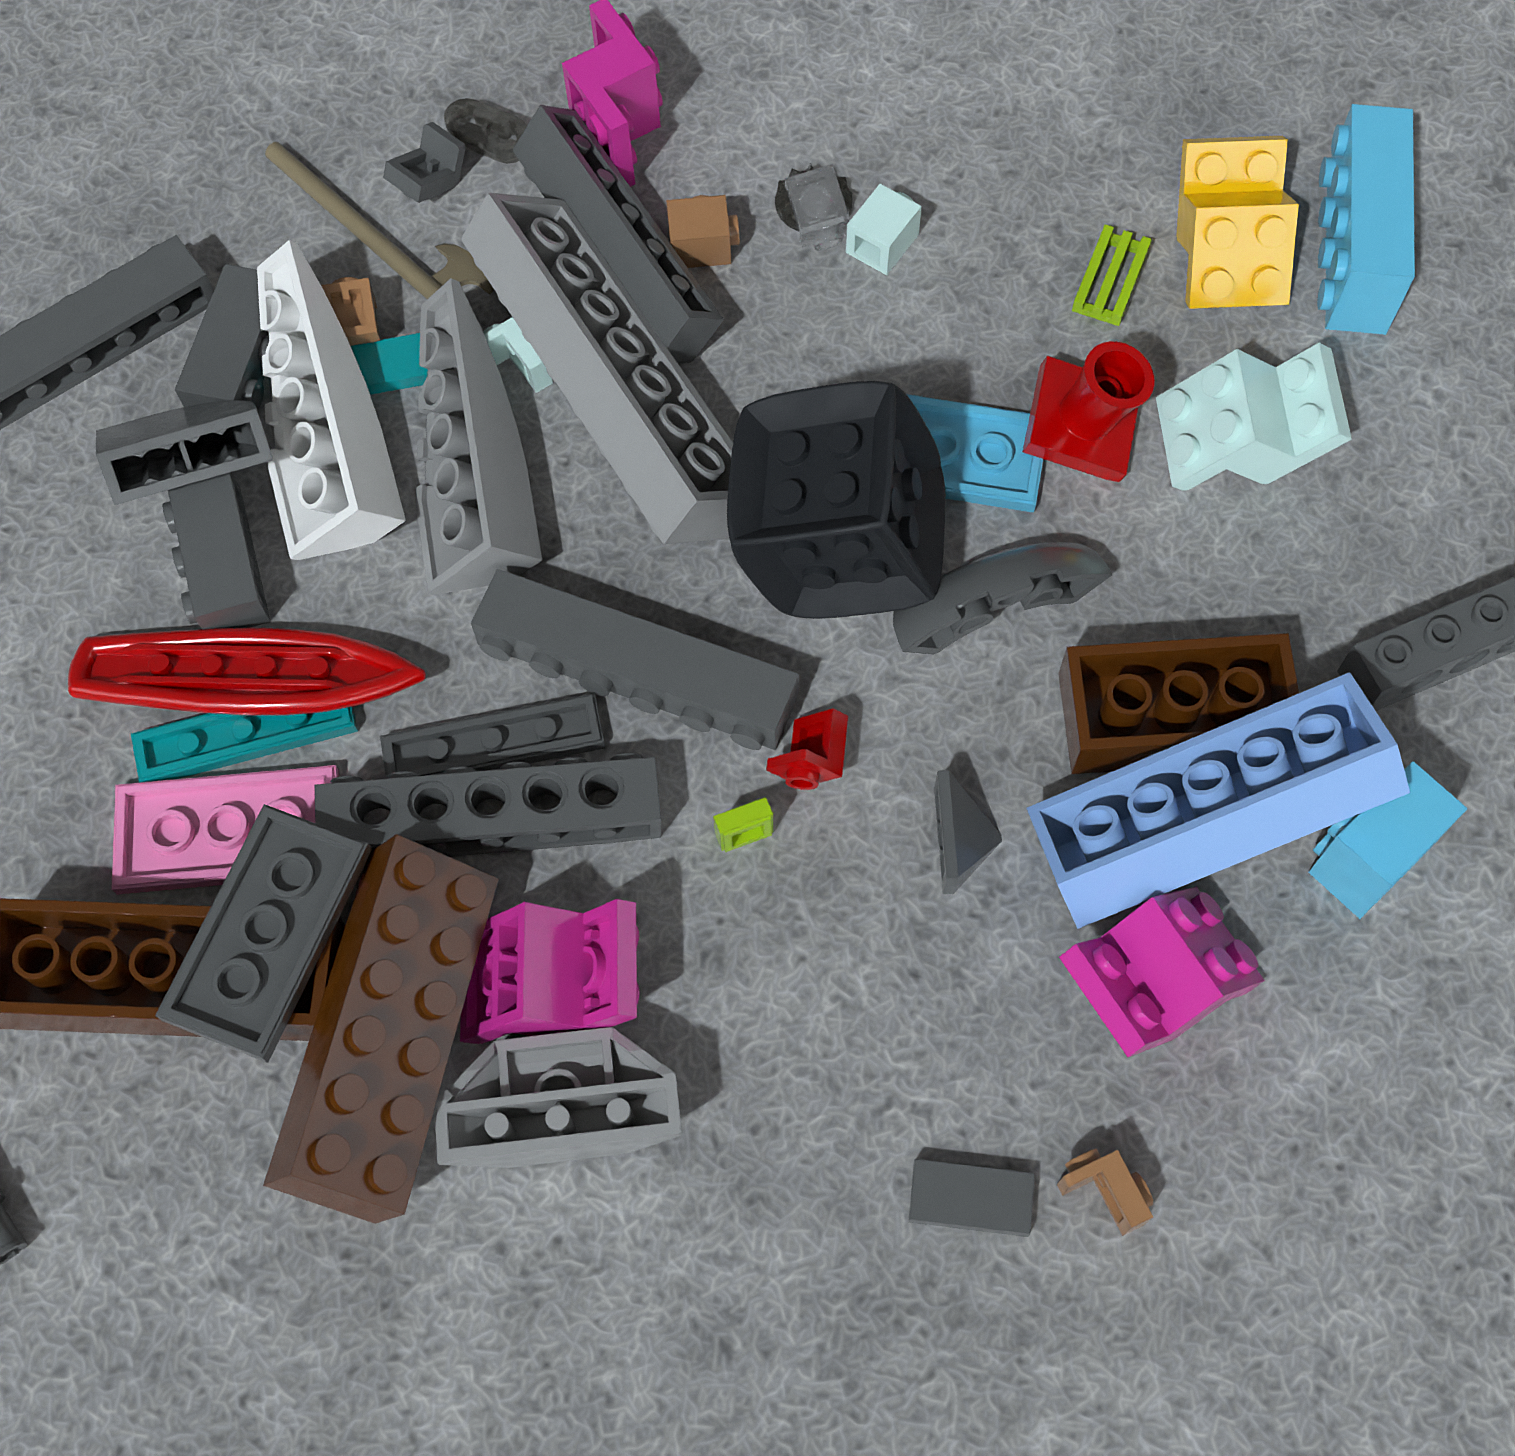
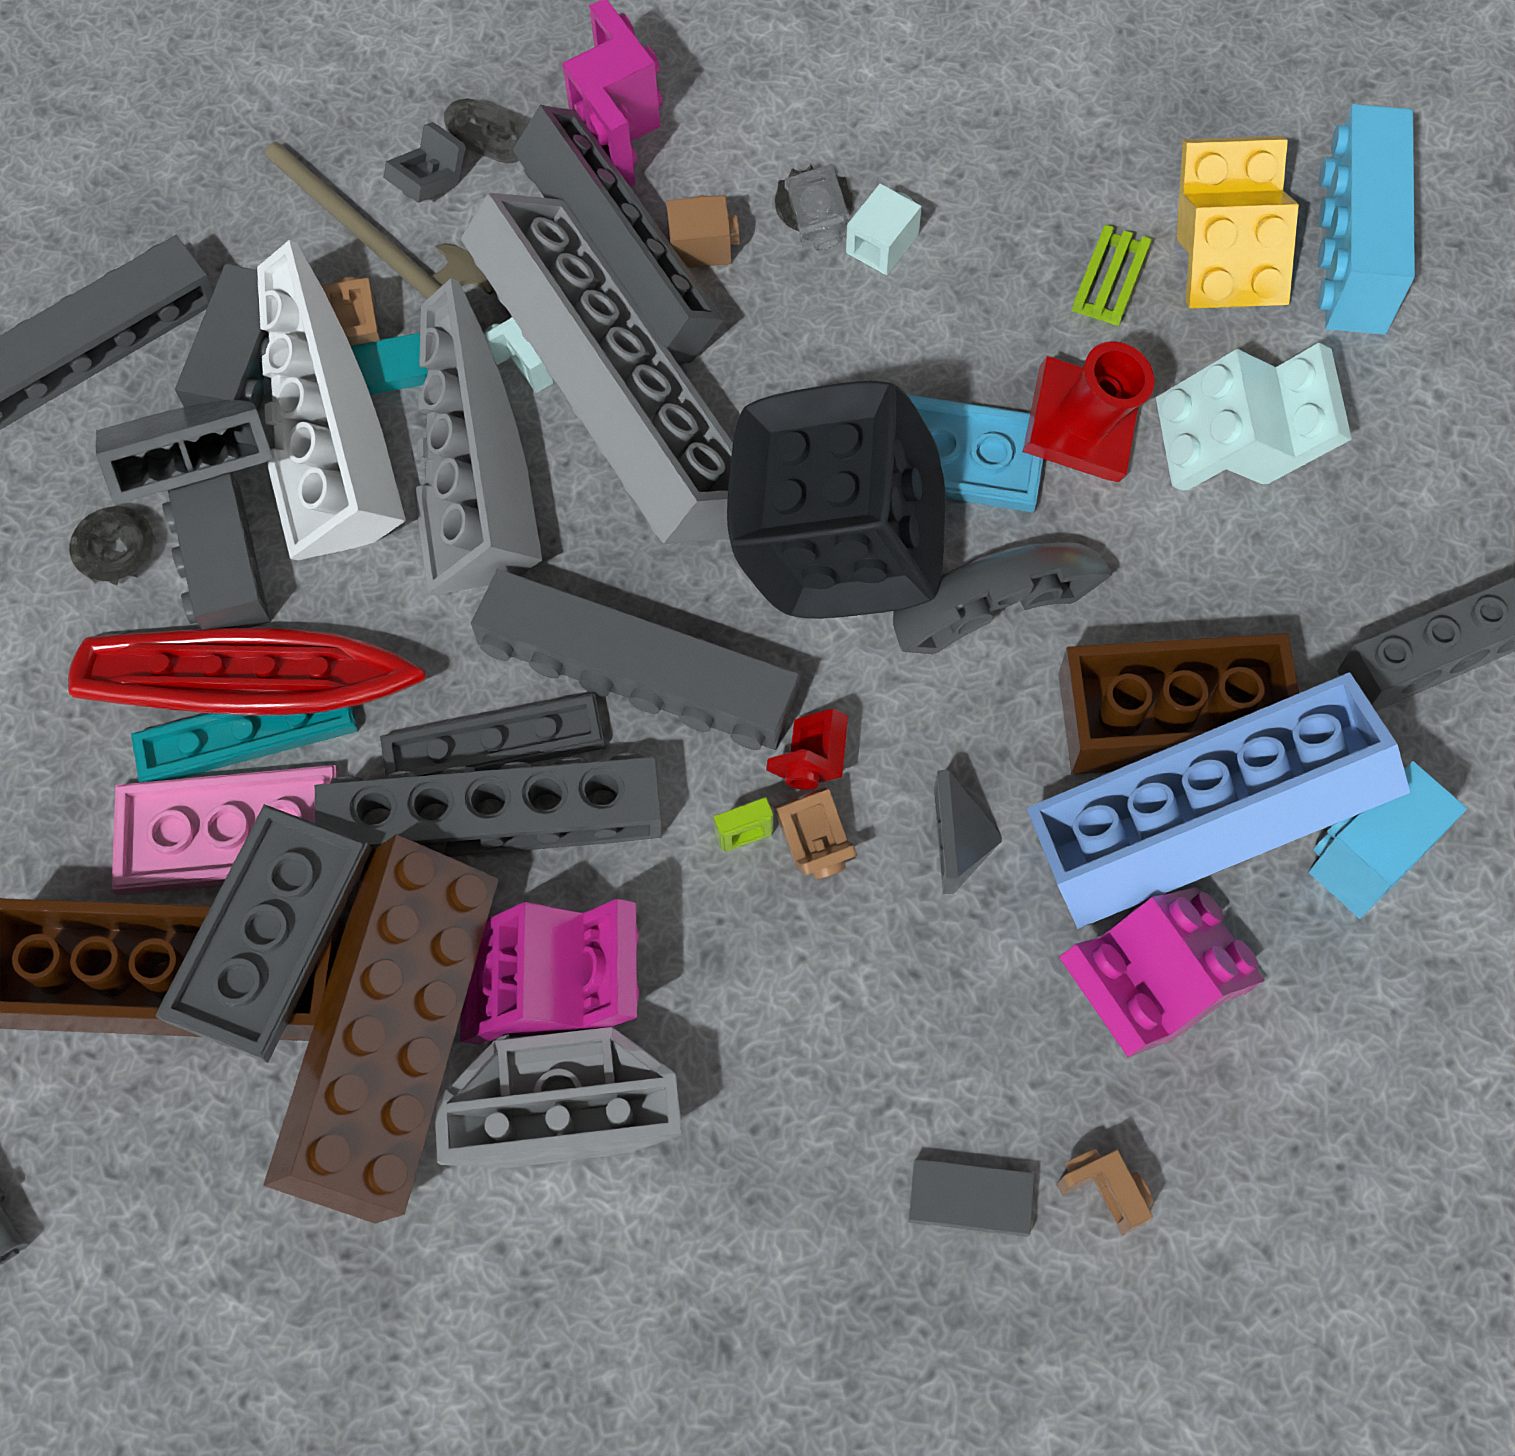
none -> clear smoke gear [69,506,157,586]
none -> medium nougat bracket [773,787,857,879]

